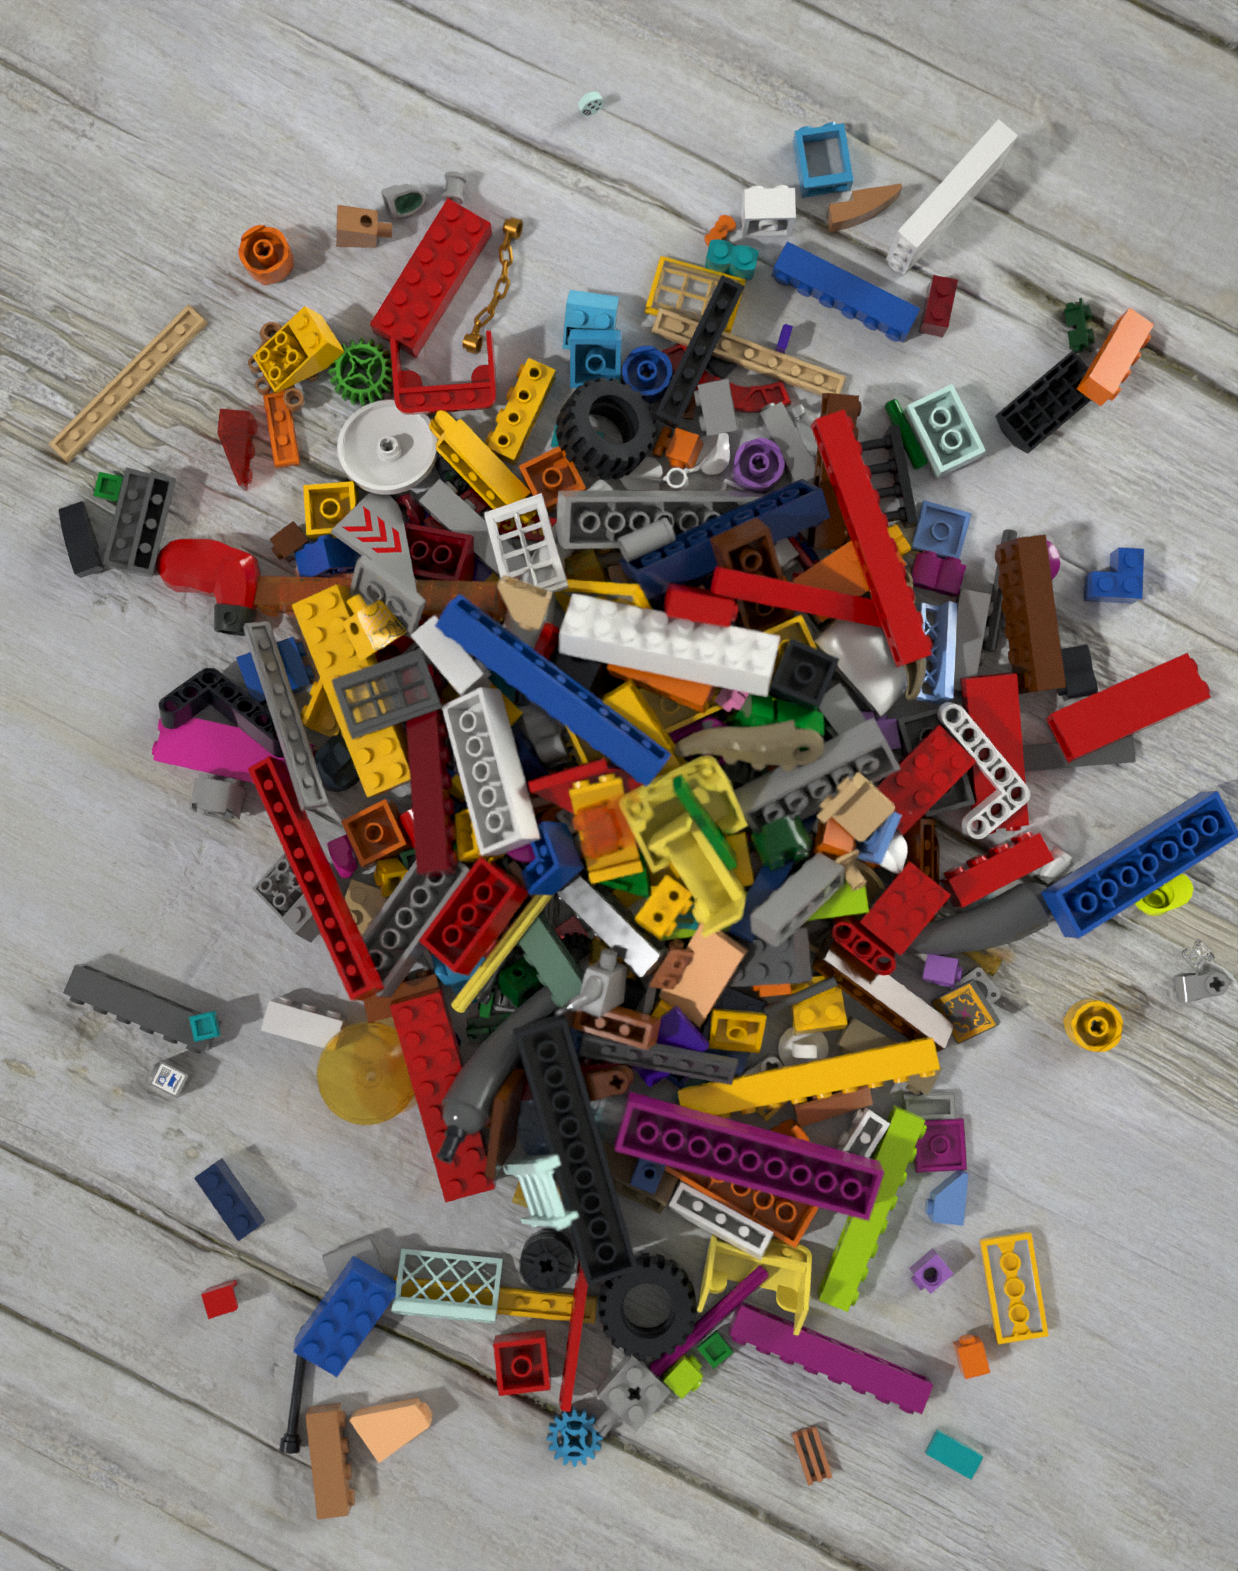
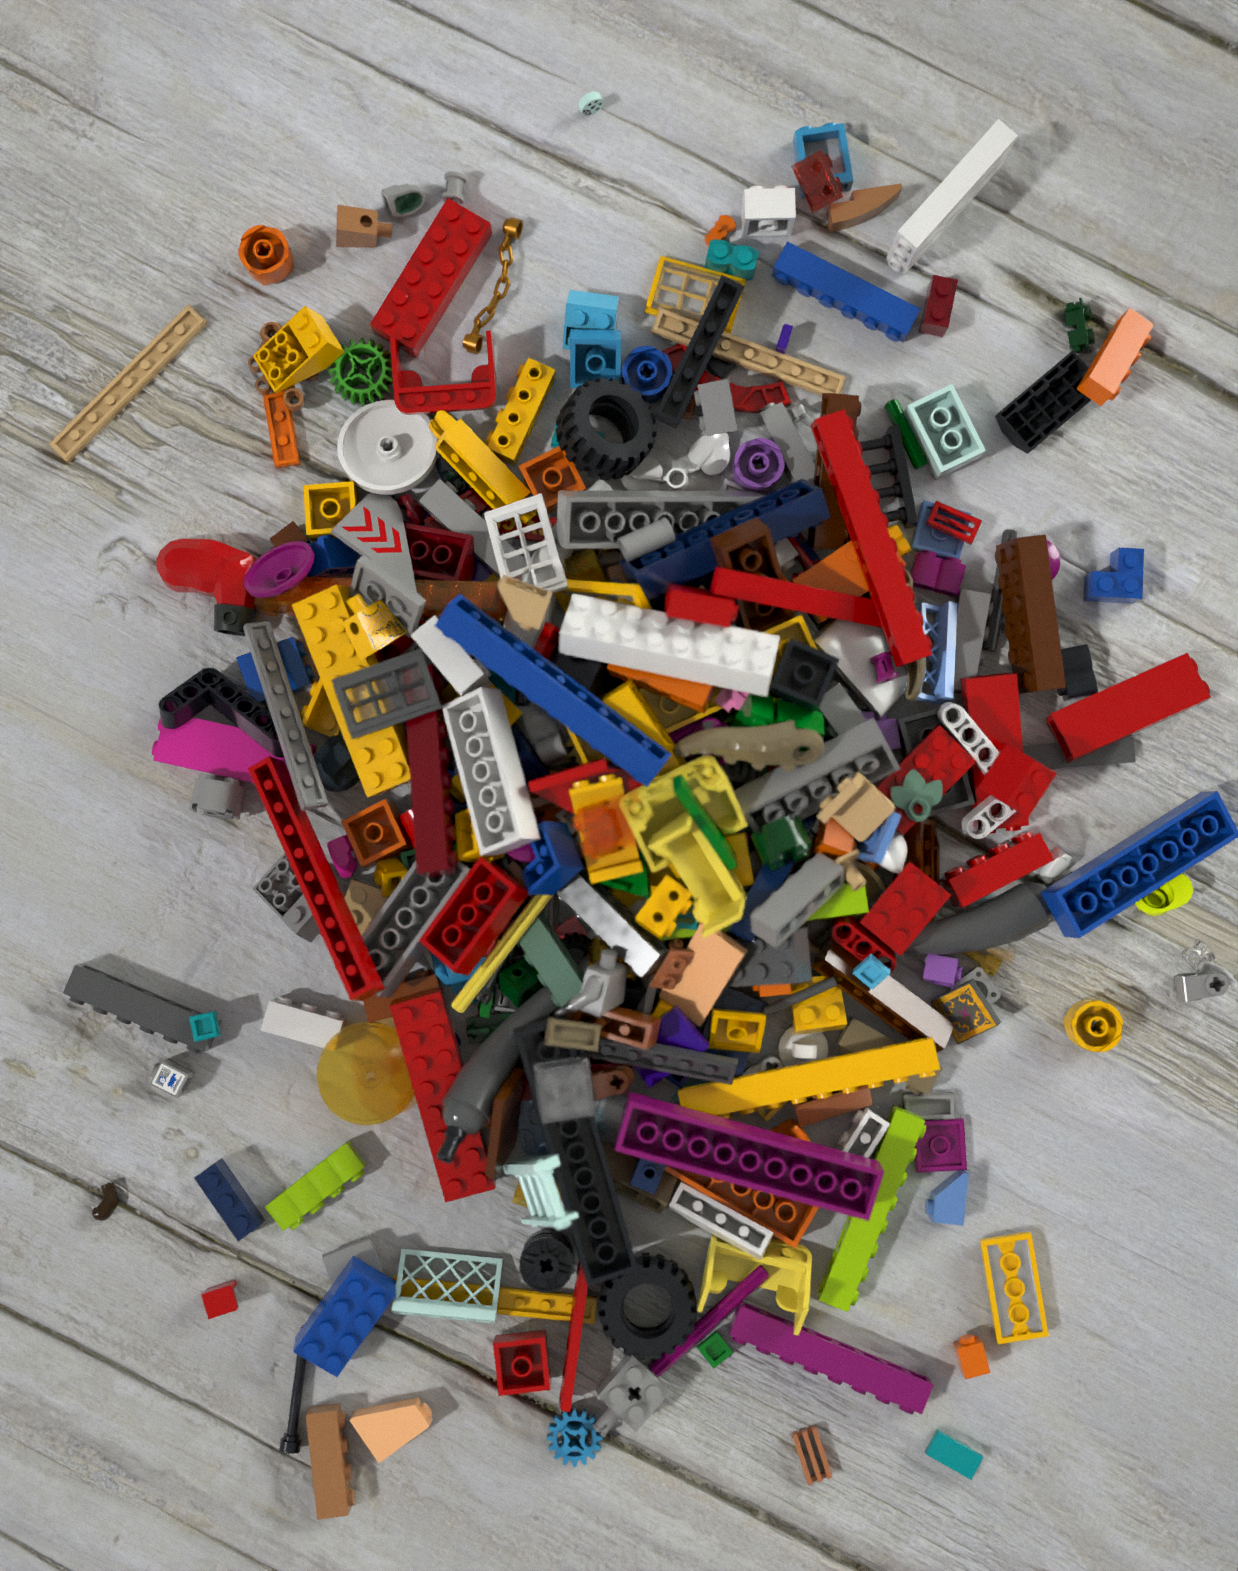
black slope [58,501,104,578] -> none
green plate [93,472,124,502] -> none
dark grey brick [102,467,176,577] -> none
clear red slope [217,409,258,491] -> none
orange brick [652,426,704,470] -> none
lime brick [663,1353,703,1399] -> none
medium lavender brick [909,1249,954,1294] -> none
none -> dark brown arm [92,1182,118,1221]
none -> magenta dish [244,541,314,598]
none -> lime brick [265,1140,367,1231]
none -> clear brick [532,1056,596,1124]
none -> dark tan tile [544,1017,601,1052]
none -> clear red brick [791,149,844,213]
none -> medium azure tile [853,954,890,990]
none -> magenta bush [869,651,899,684]
none -> sand green plate [890,769,943,822]
none -> red tile [925,501,982,545]
none -> red slope [977,743,1057,818]

